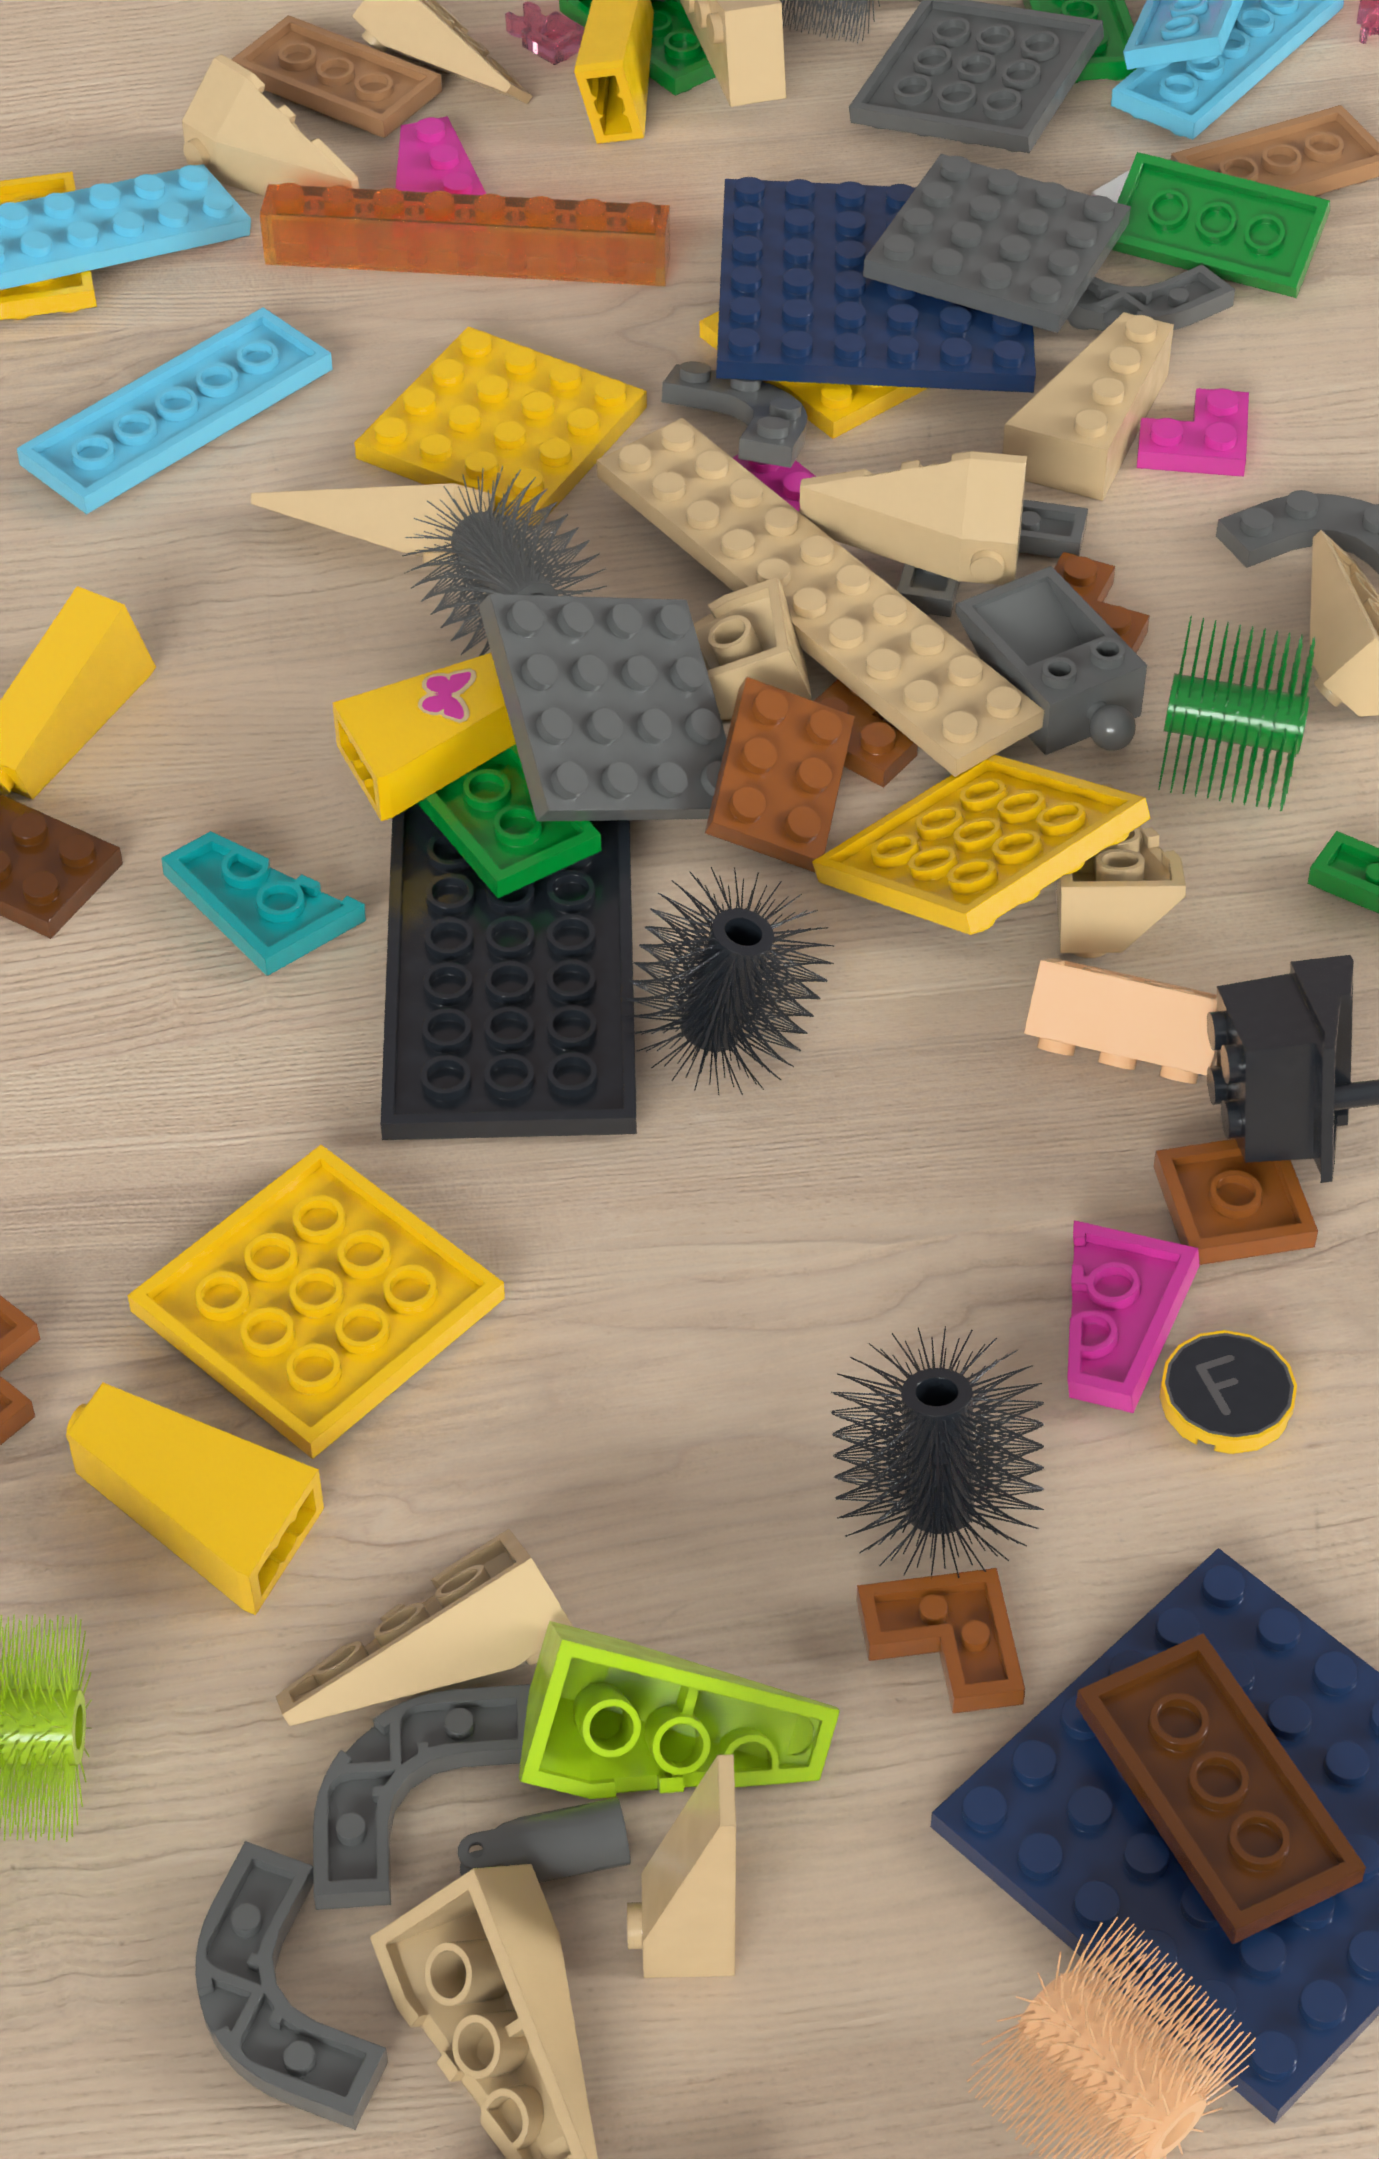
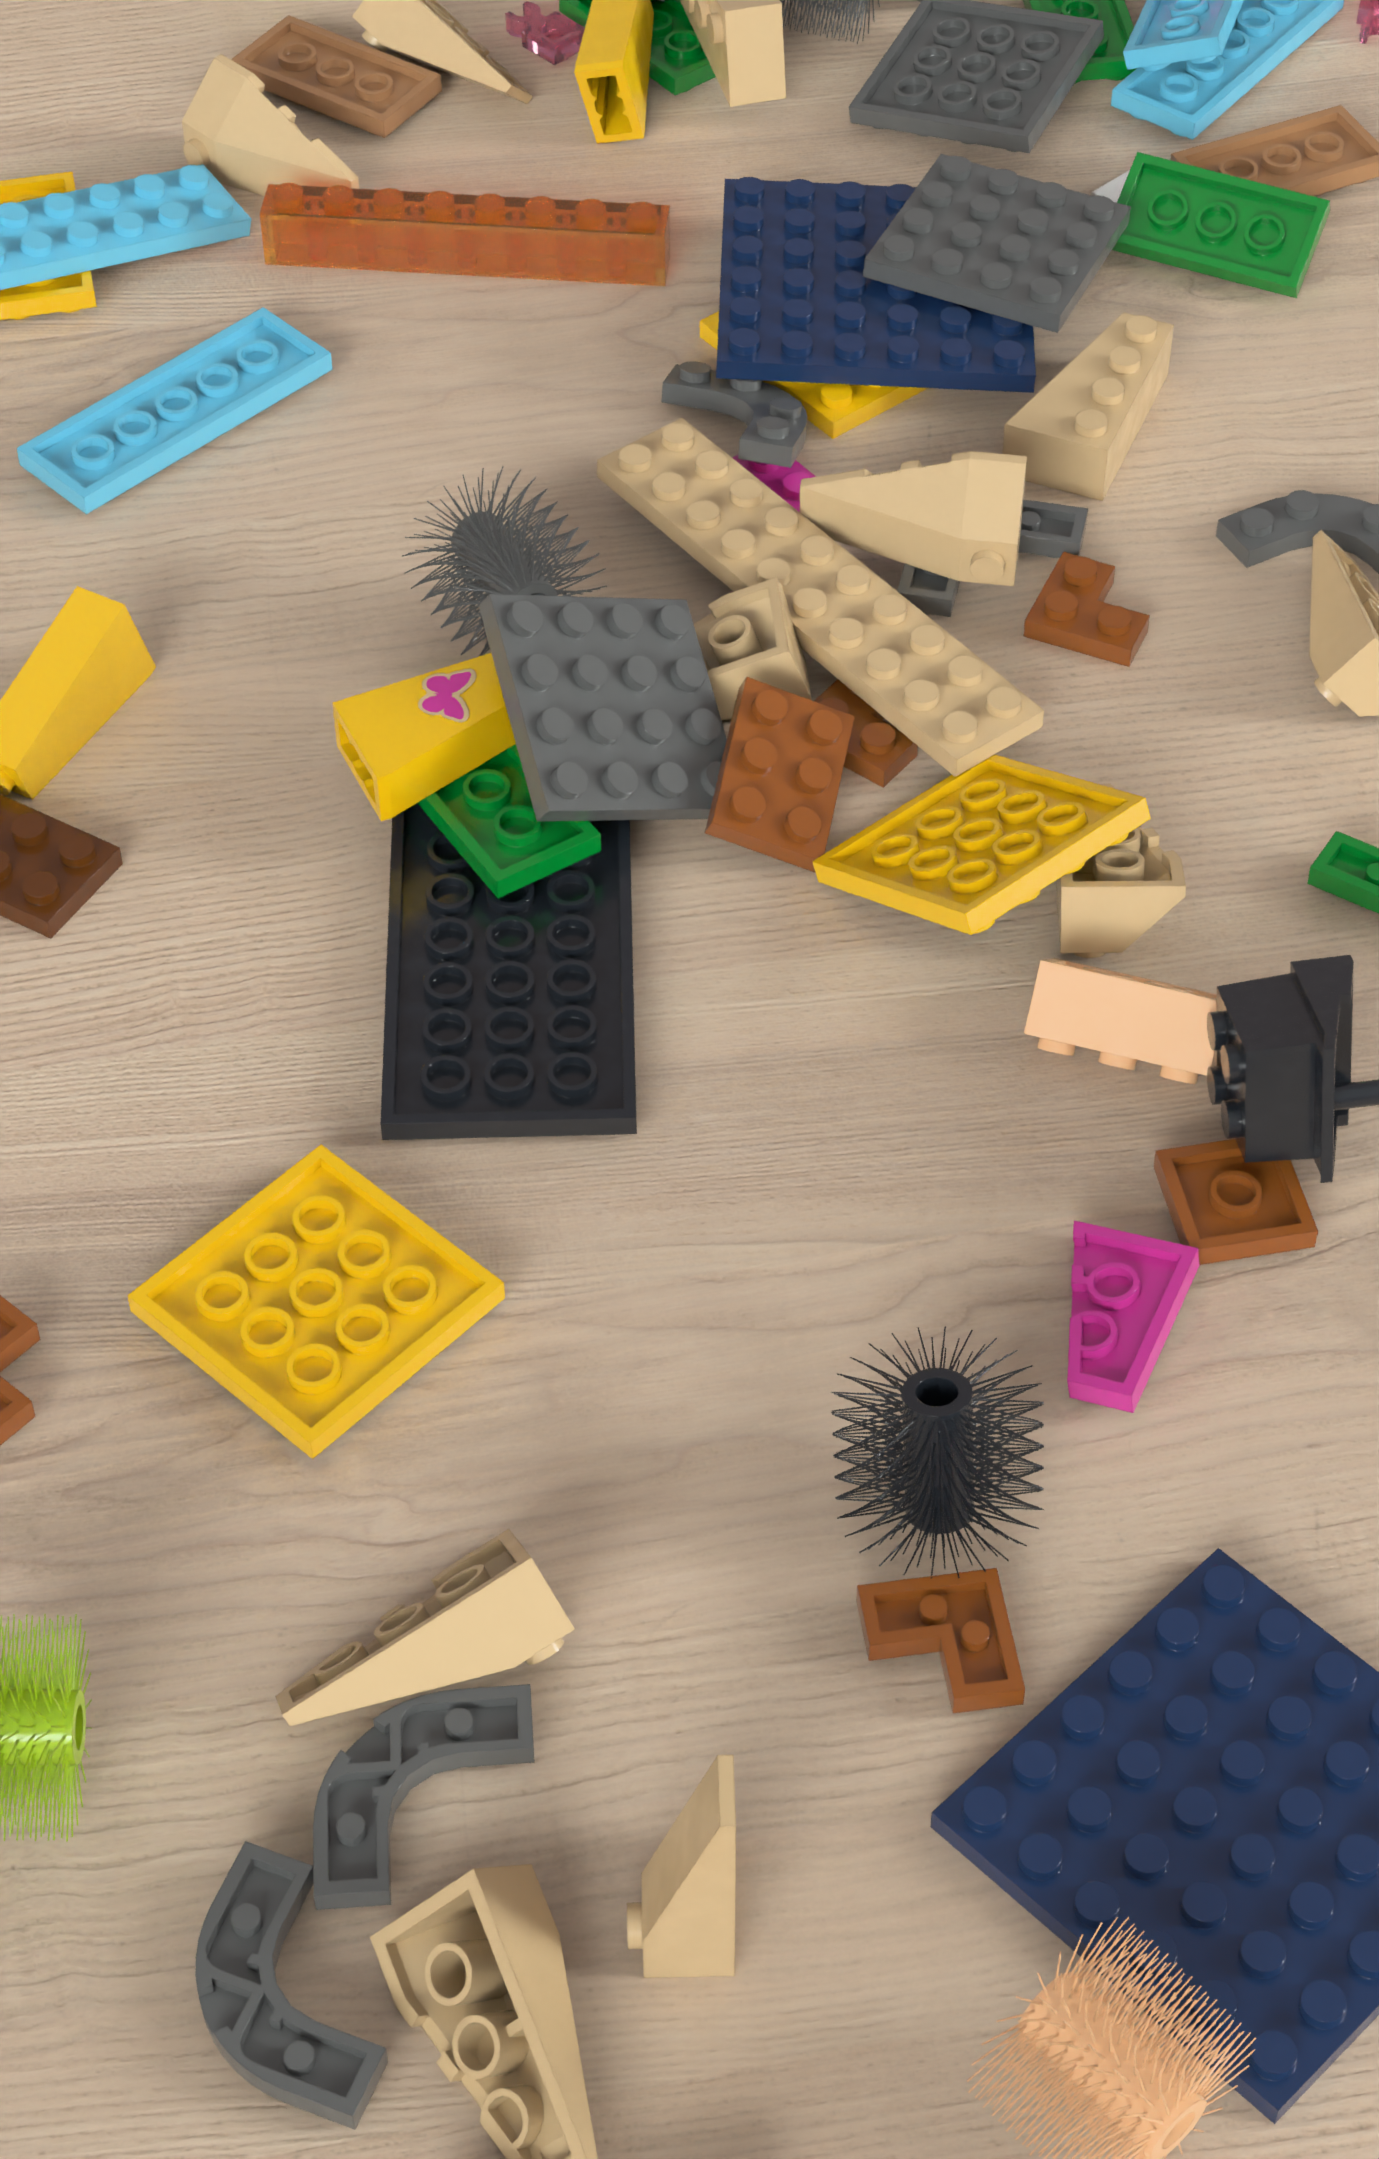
yellow slope [66,1382,324,1615] -> none
teal wing [161,831,366,976] -> none
tan wedge [251,483,495,567] -> none
yellow plate [354,326,647,526] -> none
dark pink wing [393,116,490,235] -> none
dark grey piece [458,1797,631,1883] -> none
lime wedge [519,1621,840,1799] -> none
black piece [621,867,834,1095] -> none
dark grey slope [955,566,1147,755] -> none
dark grey plate [1067,265,1235,331] -> none
reddish brown plate [1076,1633,1366,1944] -> none
dark pink plate [1136,388,1249,477] -> none
green piece [1158,616,1315,811] -> none
black tile [1159,1330,1297,1454] -> none

